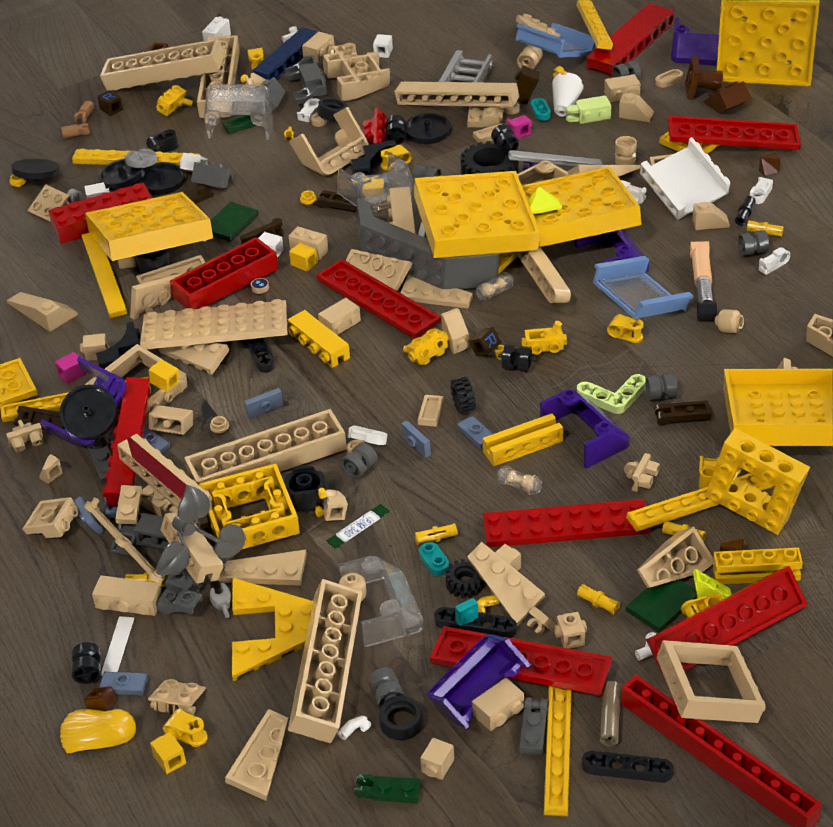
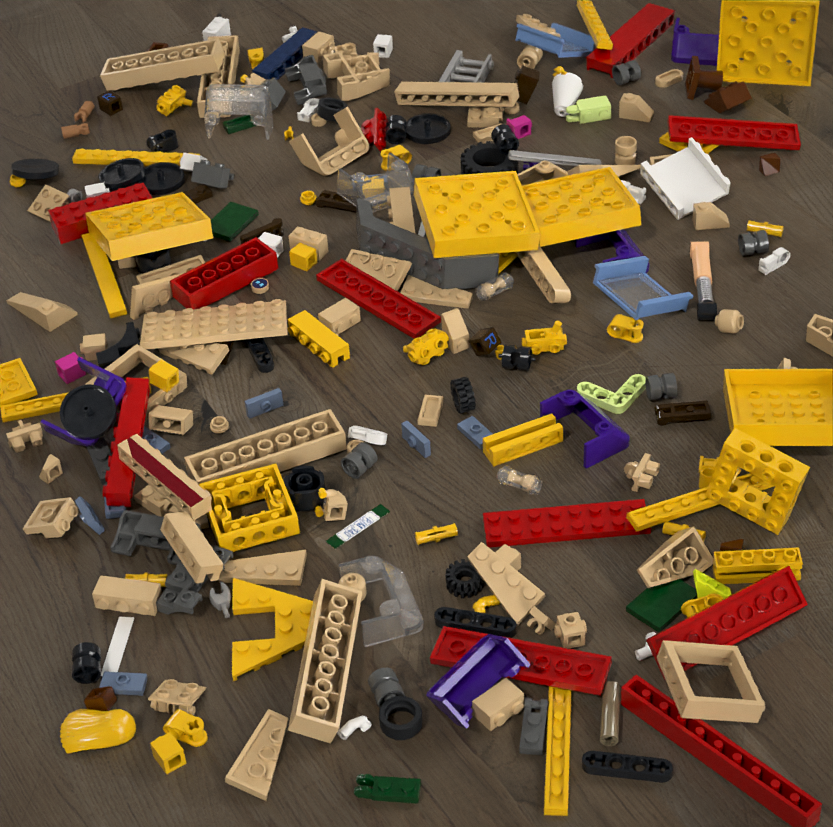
dark brown plate [13,406,65,430] -> none
tan piece [84,497,165,583] -> none
tan plate [115,485,142,524] -> none
light grey tile [125,149,157,168] -> none
dark grey plant [156,485,246,575] -> none
black arch [351,140,396,177] -> none
teal plate [419,542,449,576] -> none
tan brick [420,738,454,780] -> none
teal plate [455,598,479,626] -> none
neon yellow slope [528,186,563,215] -> none
teal plate [531,98,551,121] -> none
yellow pin [577,584,620,615] -> none
tan brick [604,74,641,103] -> none
black pin [735,196,756,225] -> none
white piece [750,177,773,204] -> none

